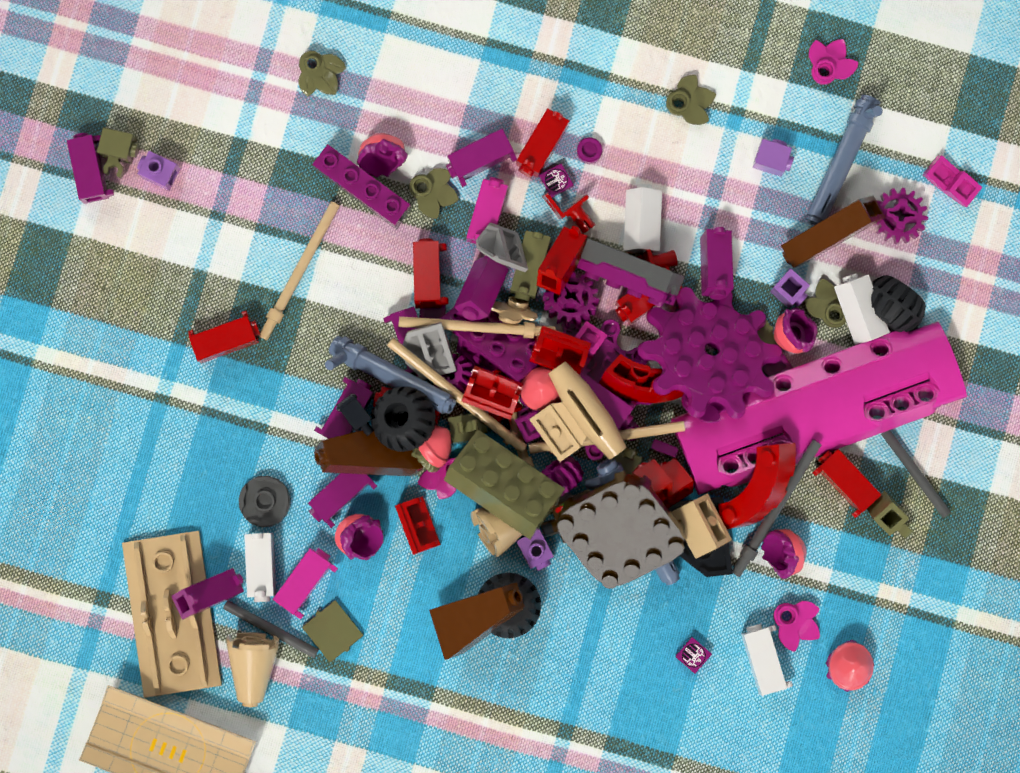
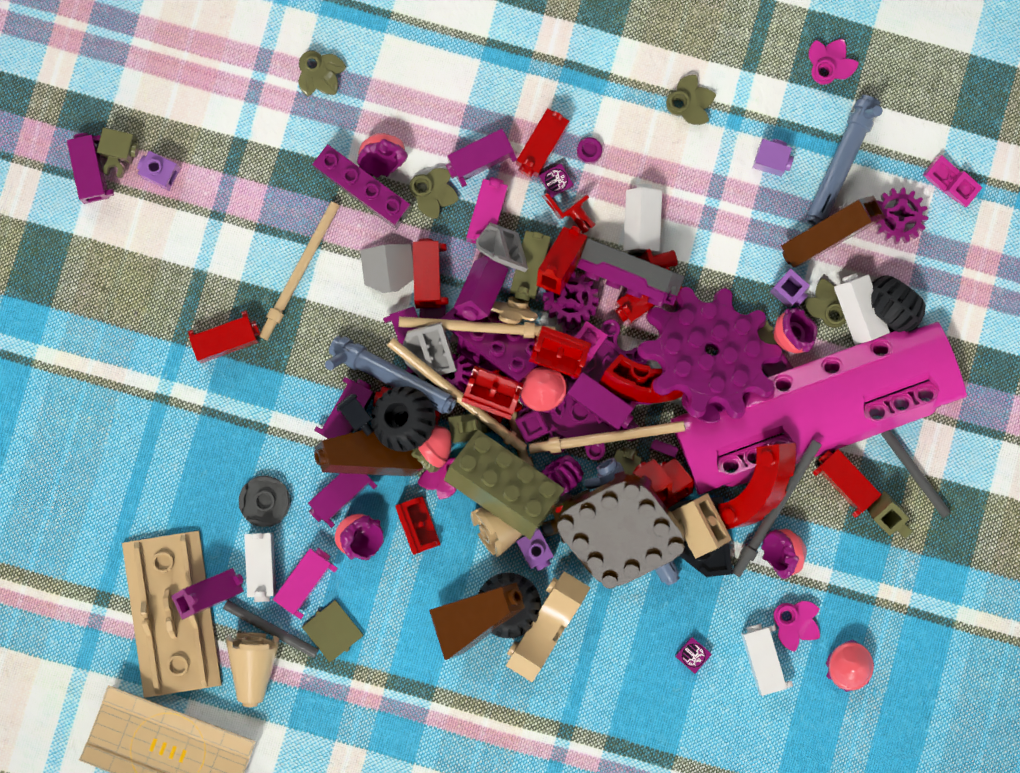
tan plate [529,361,627,462] -> none
magenta brick [700,227,734,300] -> none
none -> light grey slope [360,244,414,293]
none -> tan brick [506,571,591,682]

